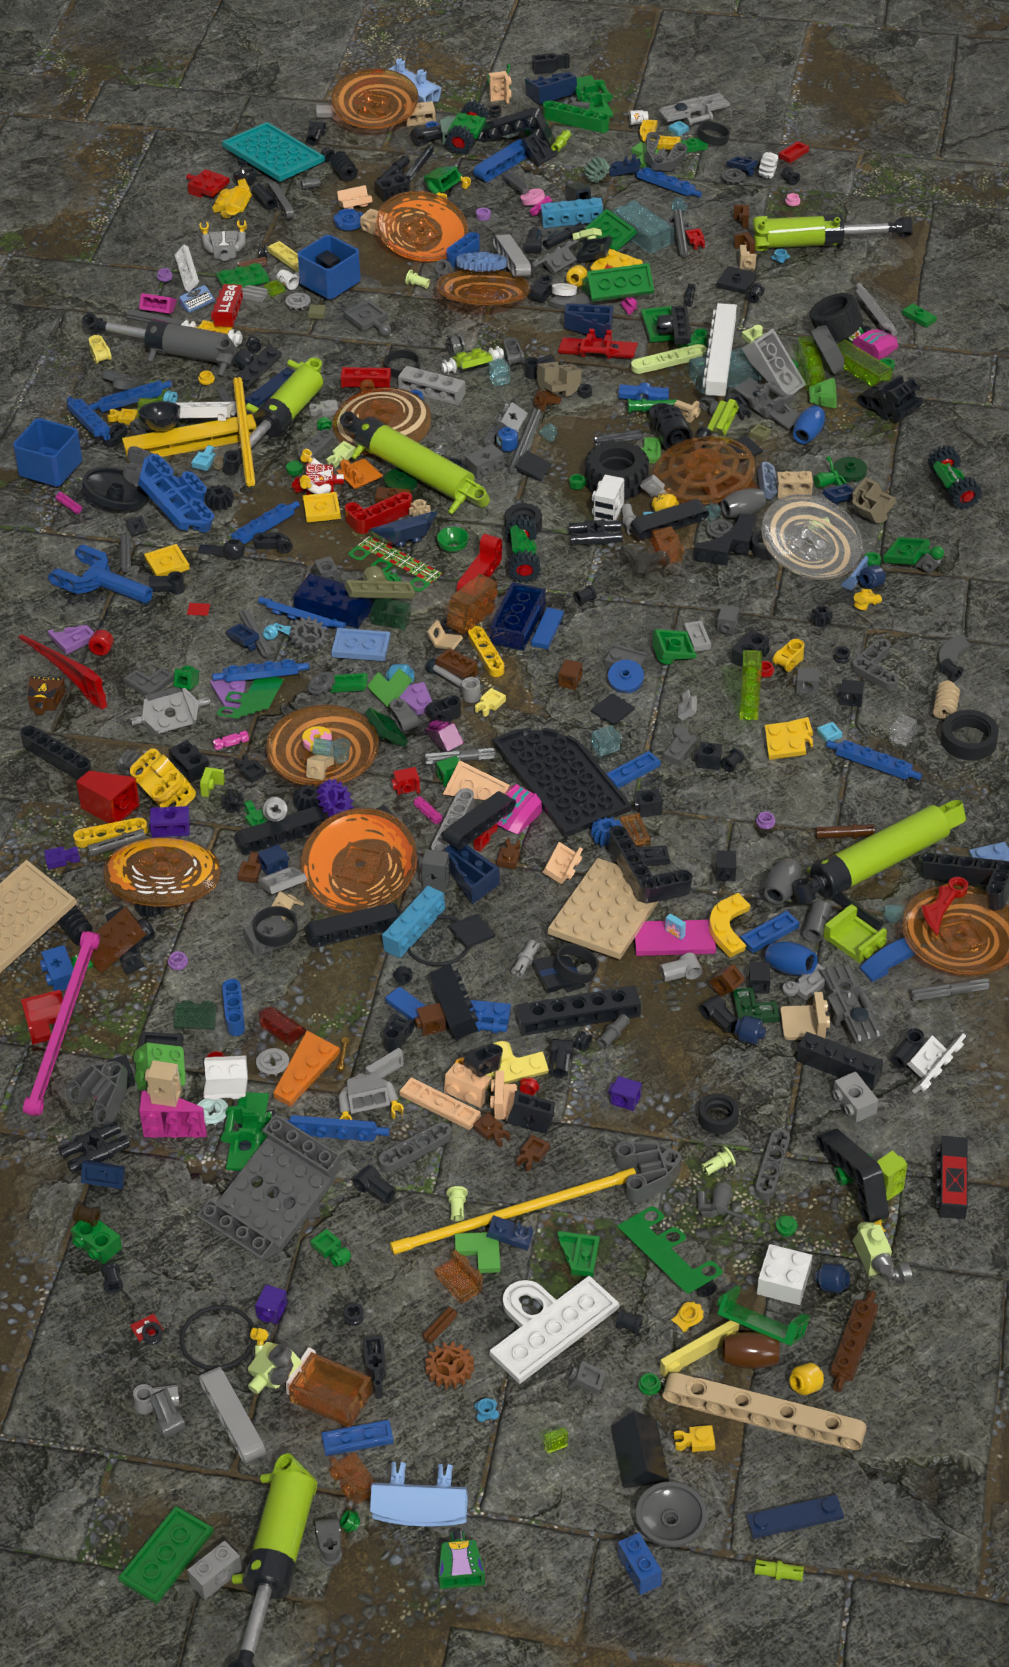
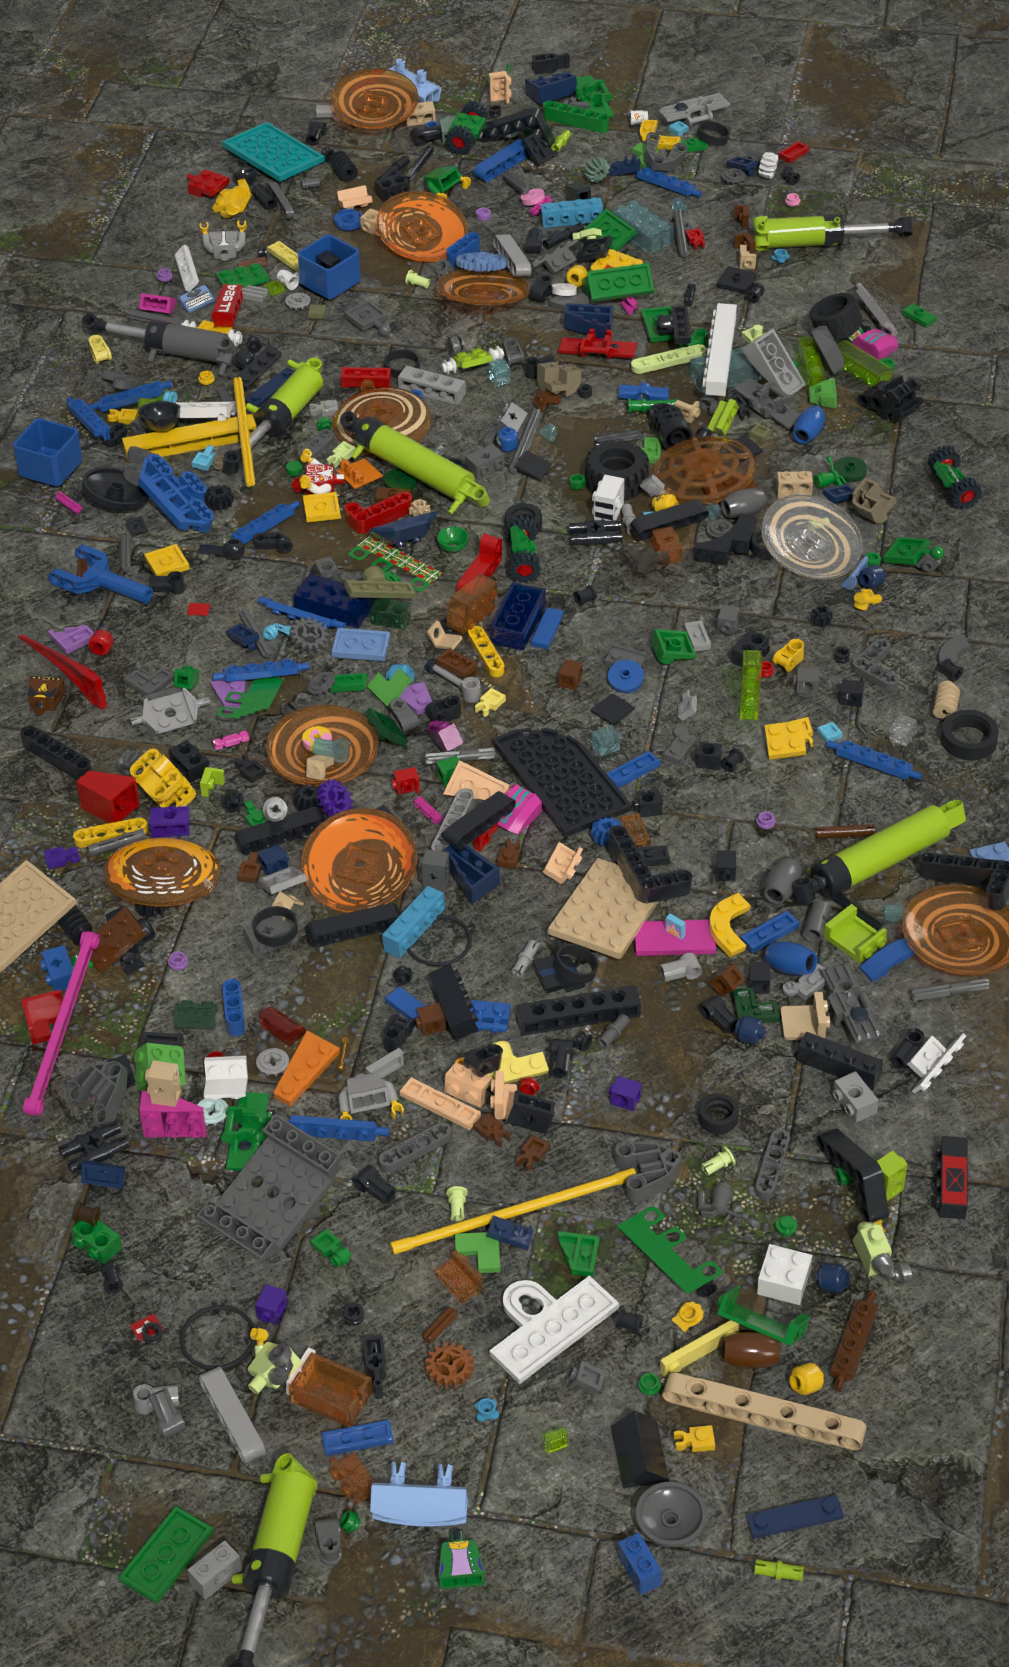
black piece [449,914,496,948] -> none
sand blue beam [758,462,778,499] -> none
red piece [921,877,968,935] -> none
none -> reddish brown axle [77,558,88,578]

